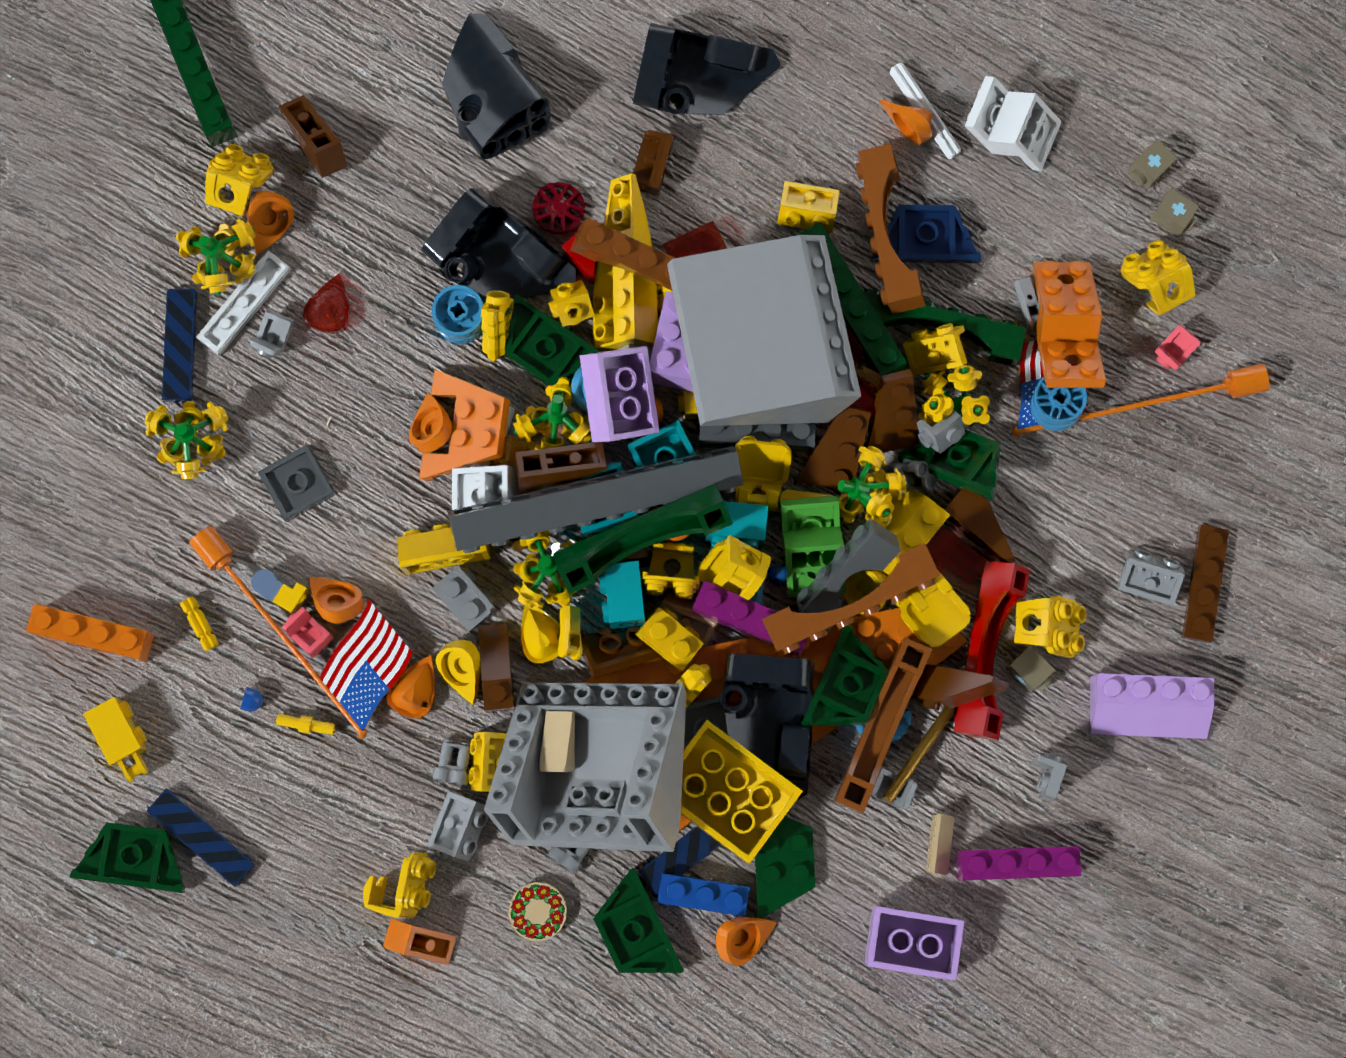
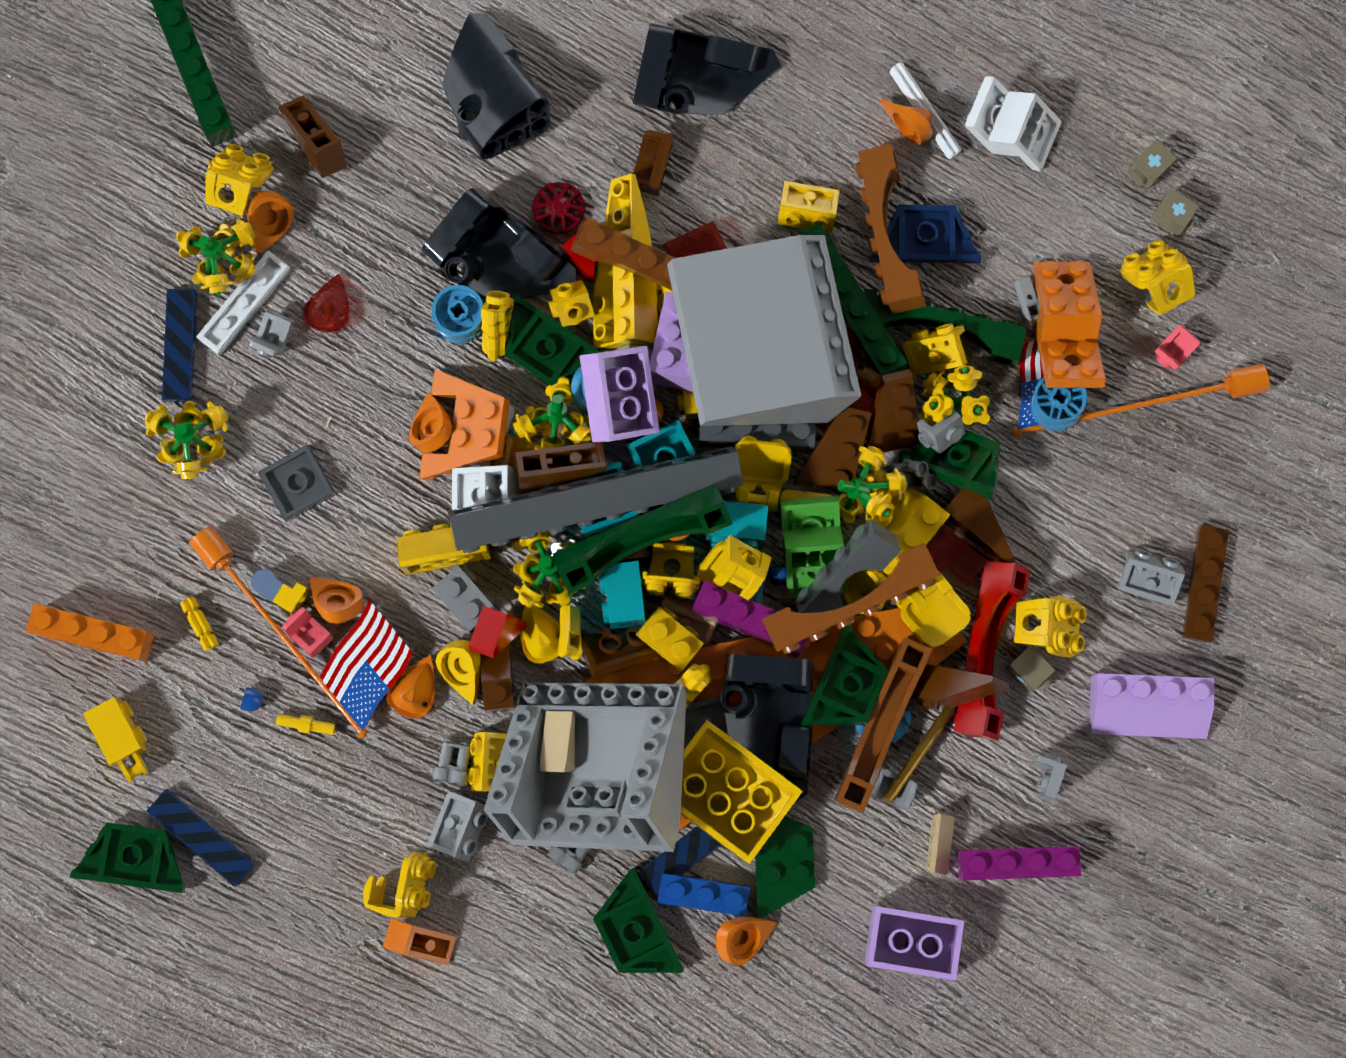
tile [508,882,567,942] -> none
none -> red slope [469,606,527,658]

